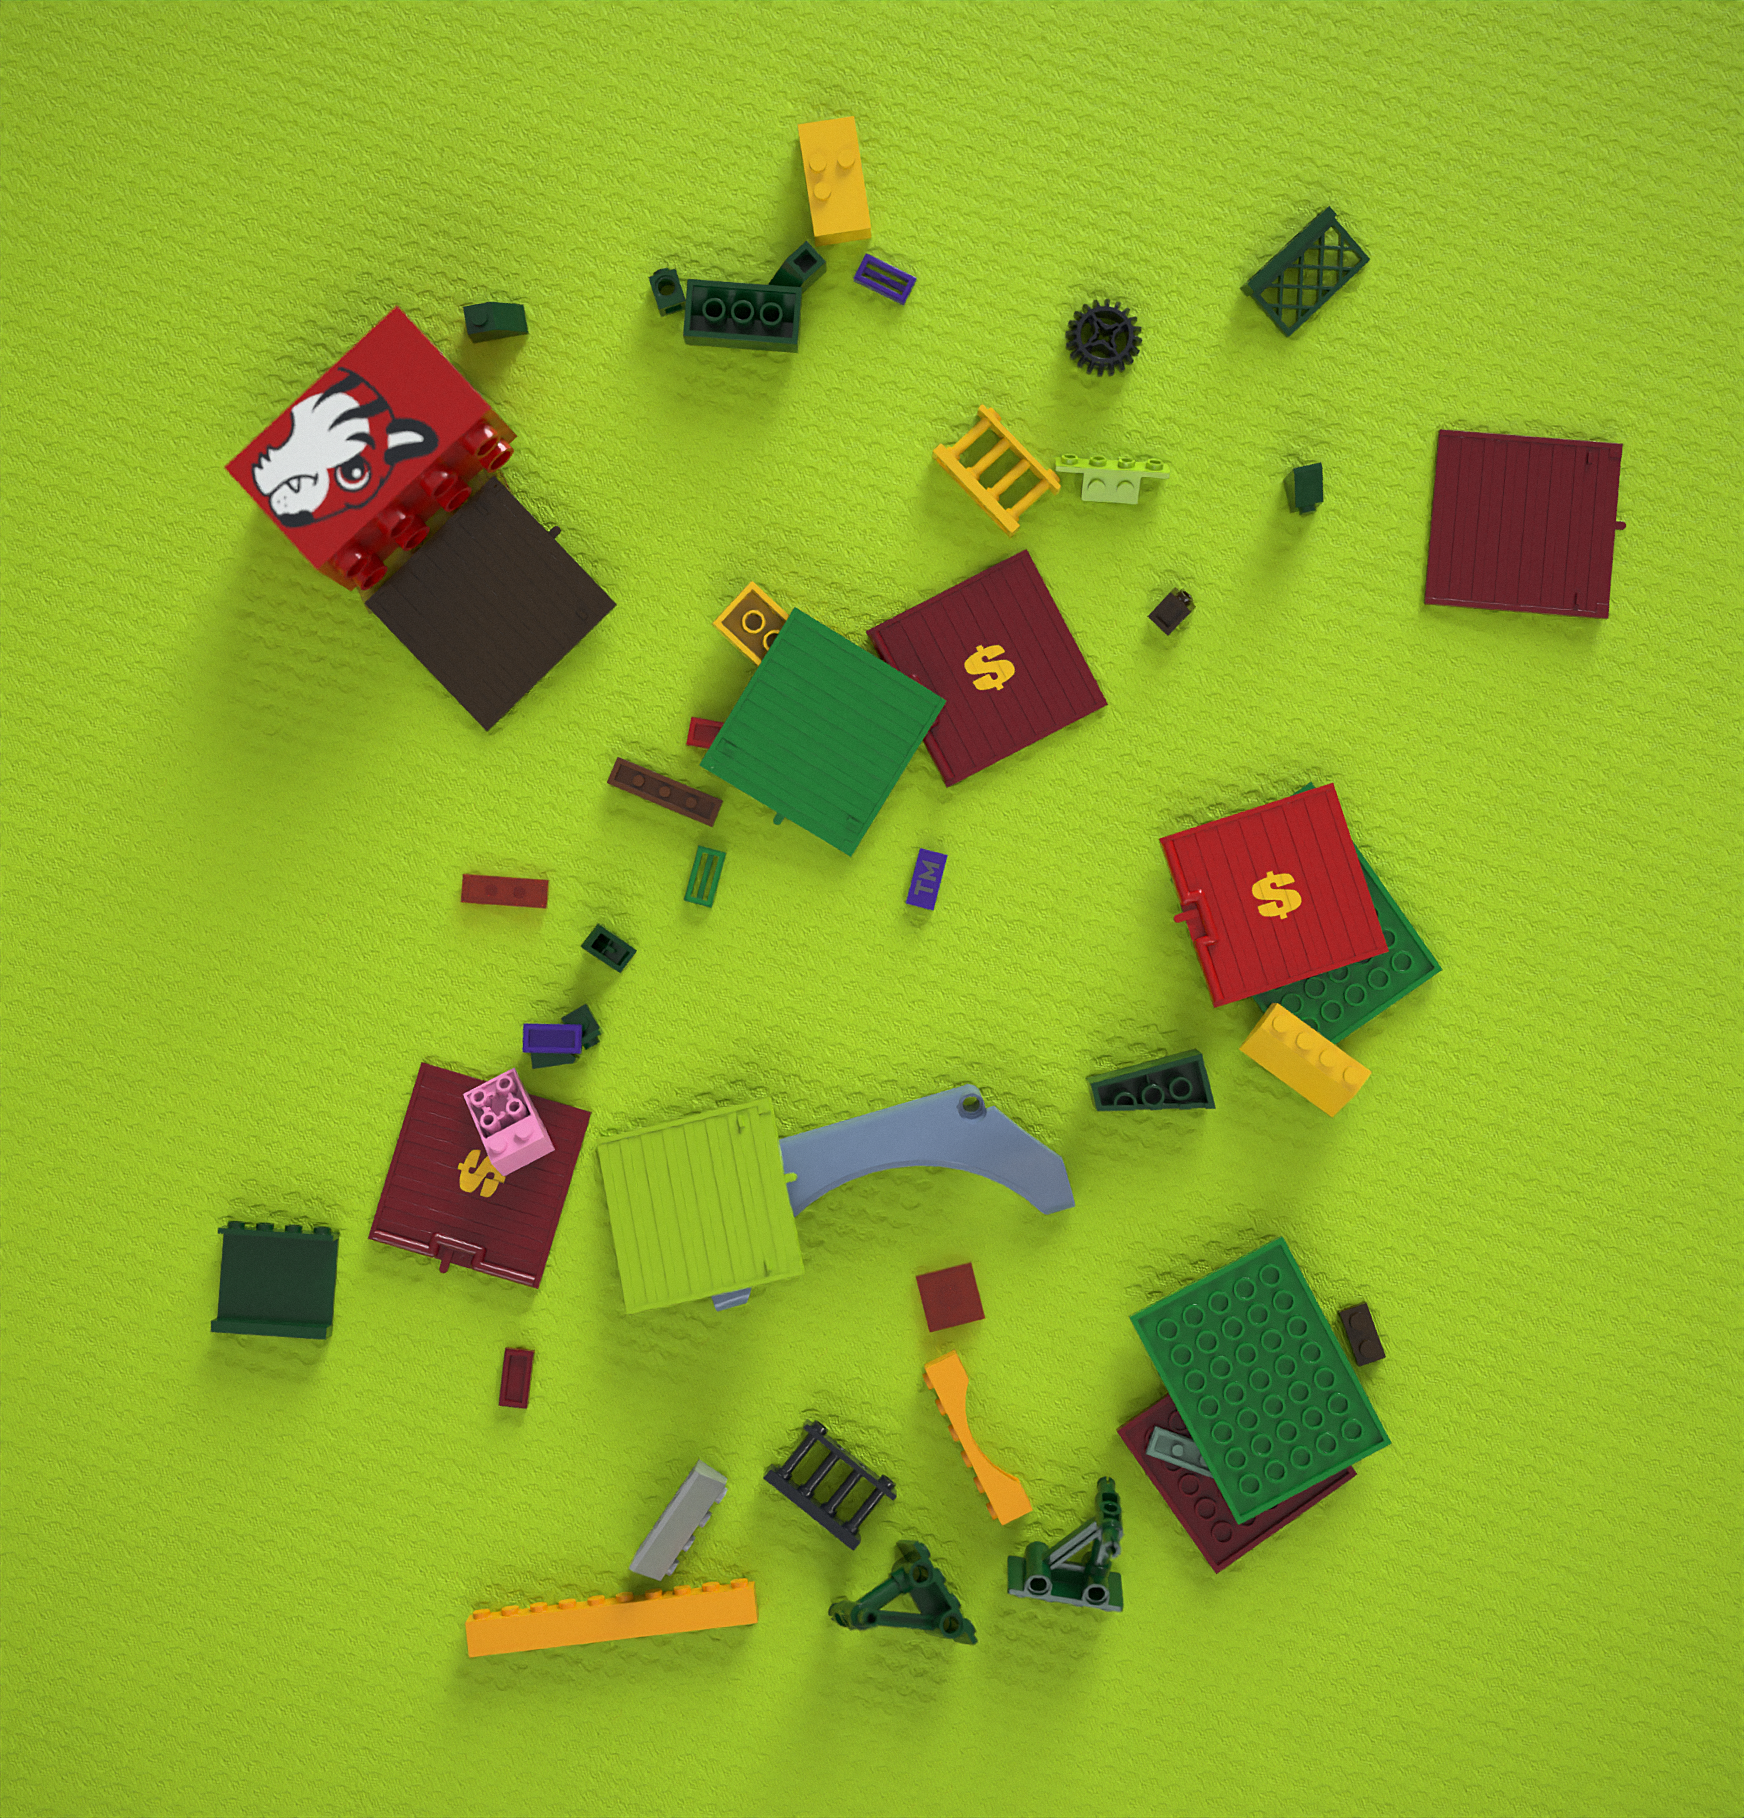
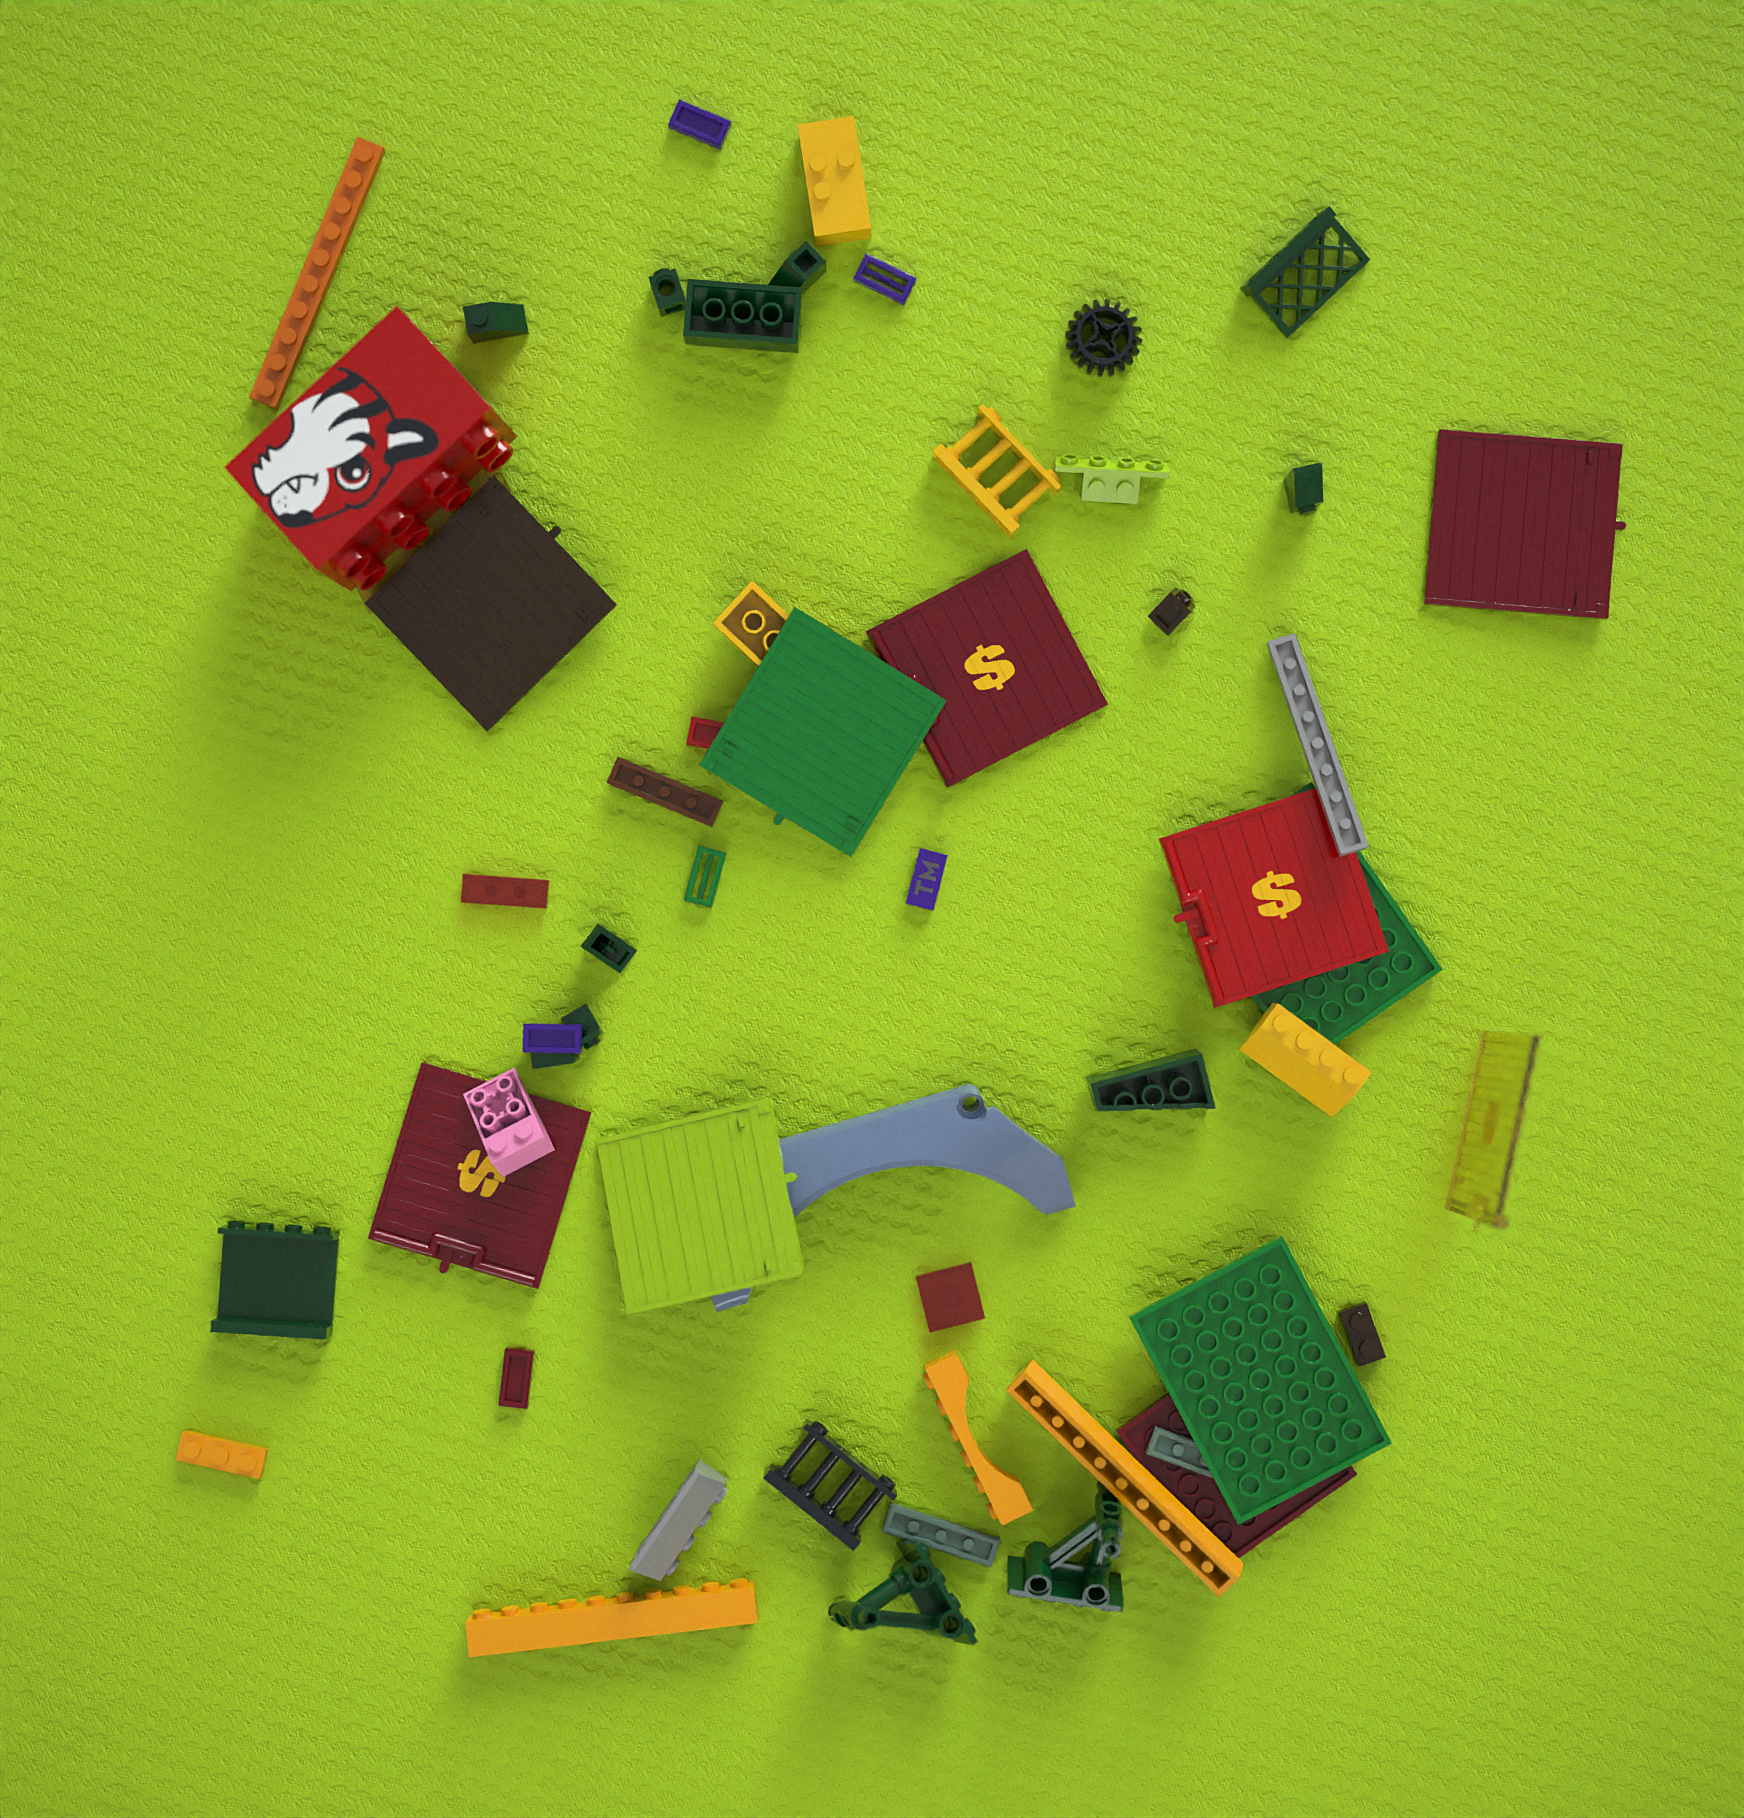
none -> light orange plate [175,1430,269,1479]
none -> orange plate [249,137,386,410]
none -> dark purple tile [668,99,732,150]
none -> sand green tile [882,1502,1000,1567]
none -> light orange brick [1006,1359,1244,1597]
none -> light grey plate [1267,634,1369,857]
none -> clear yellow door [1445,1031,1541,1232]

